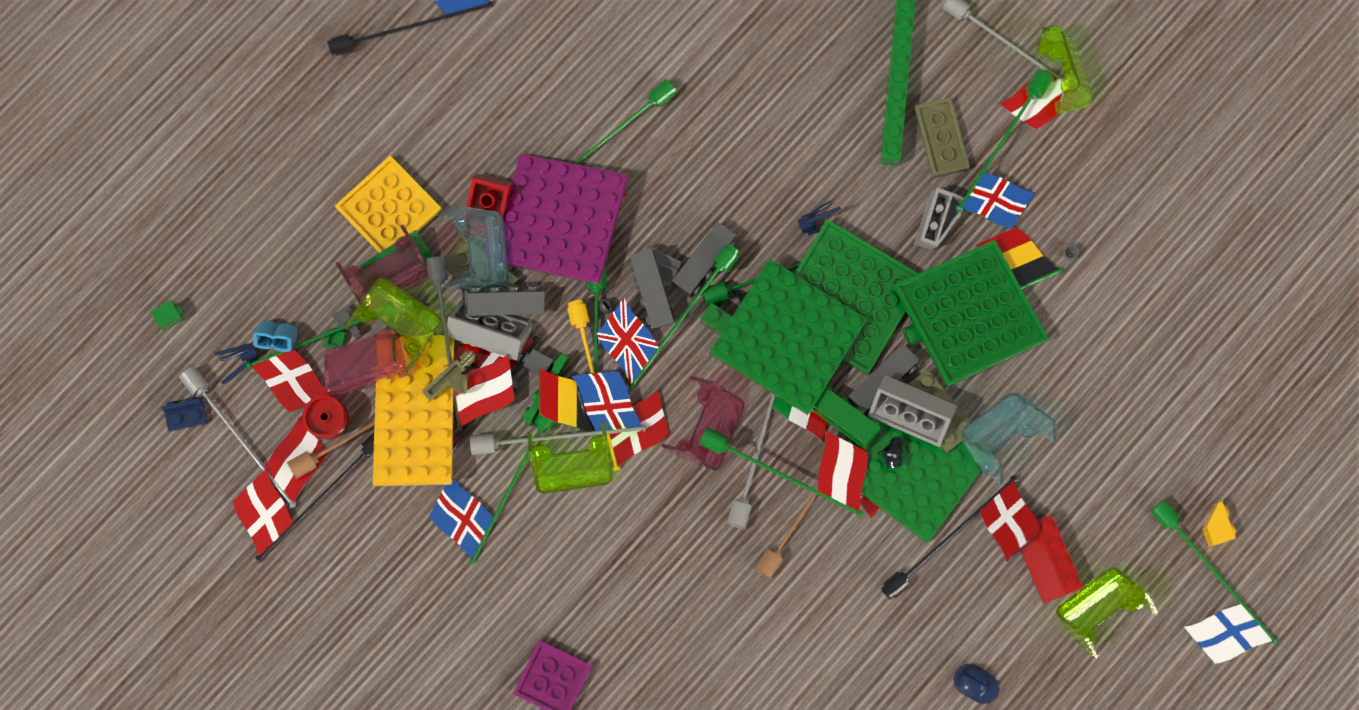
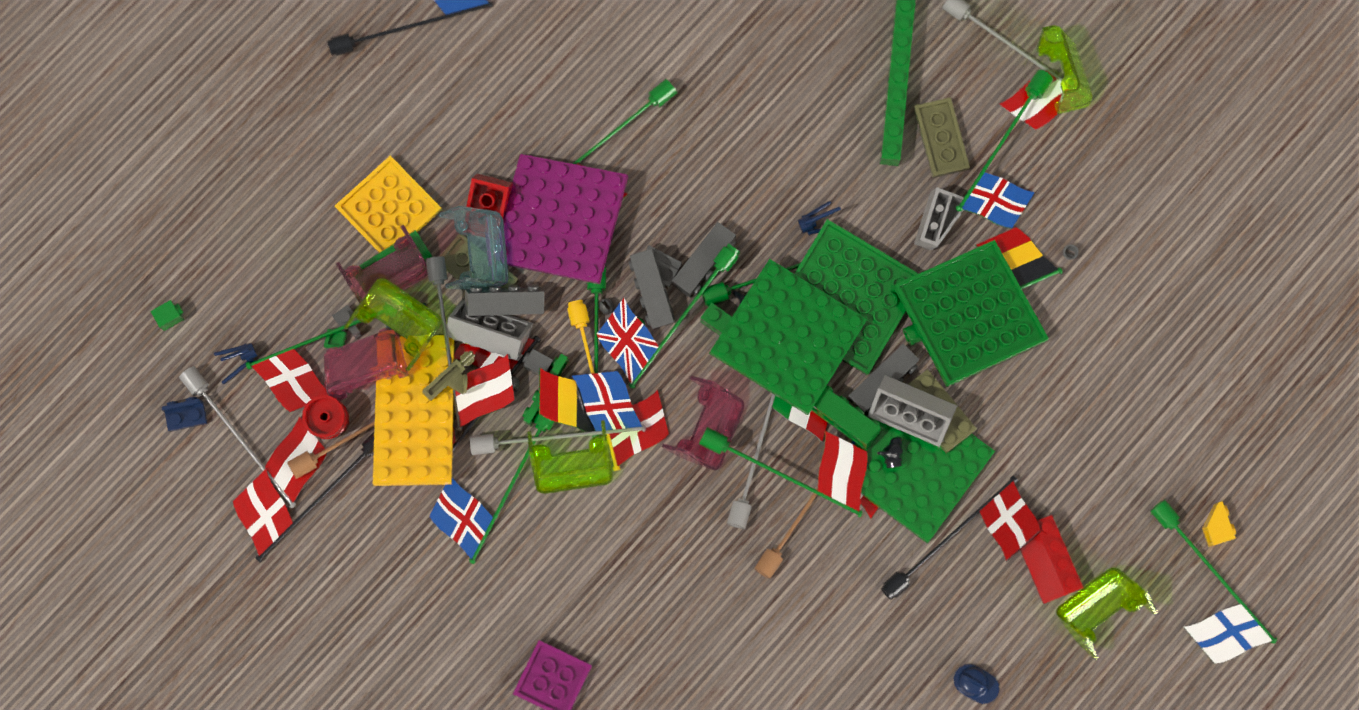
dark azure brick [253,321,297,352] -> none
clear light blue windscreen [962,393,1056,484] -> none

